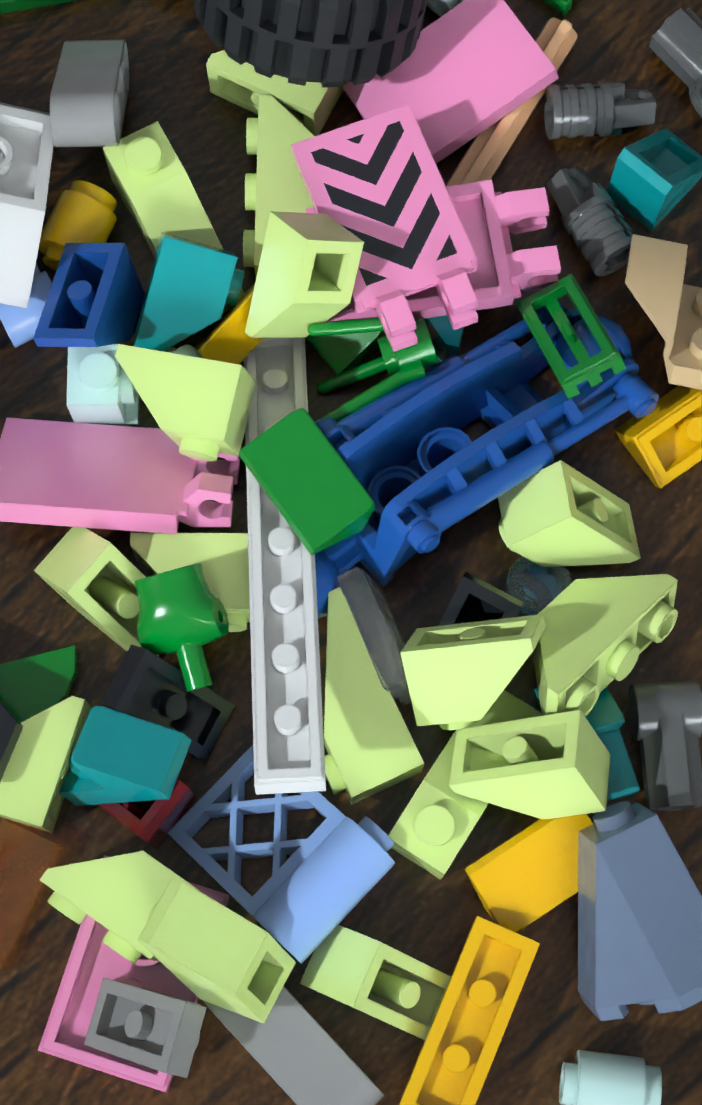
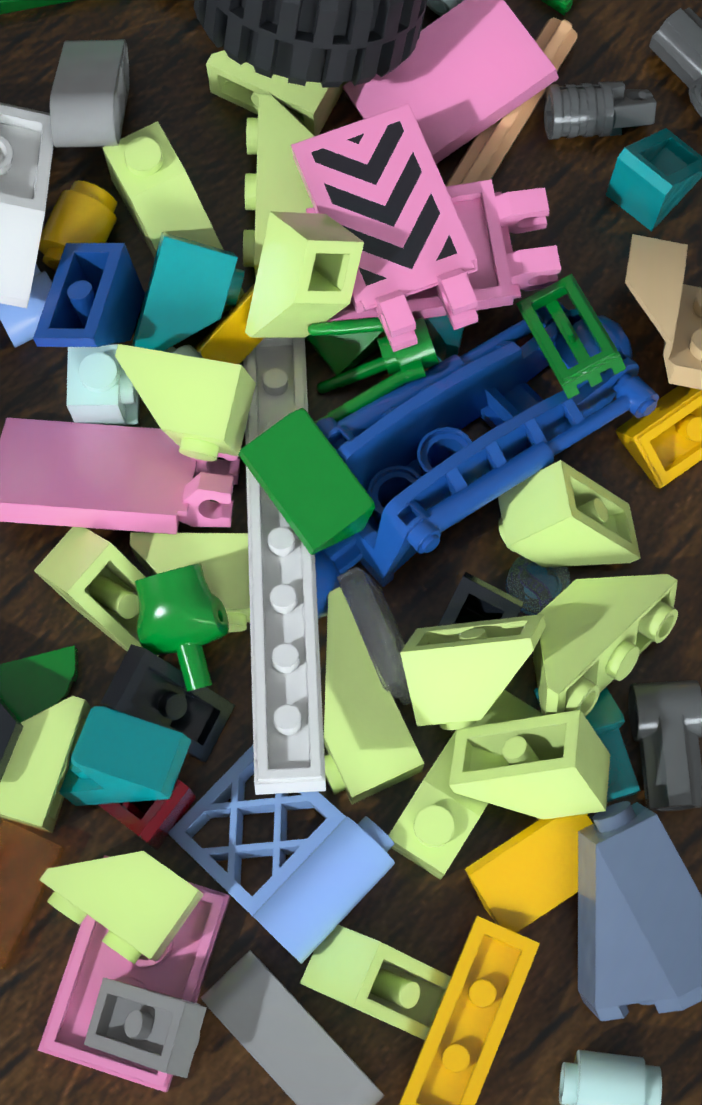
yellowish green slope [138,878,296,1024] -> none
dark grey hinge [547,167,633,277] -> none

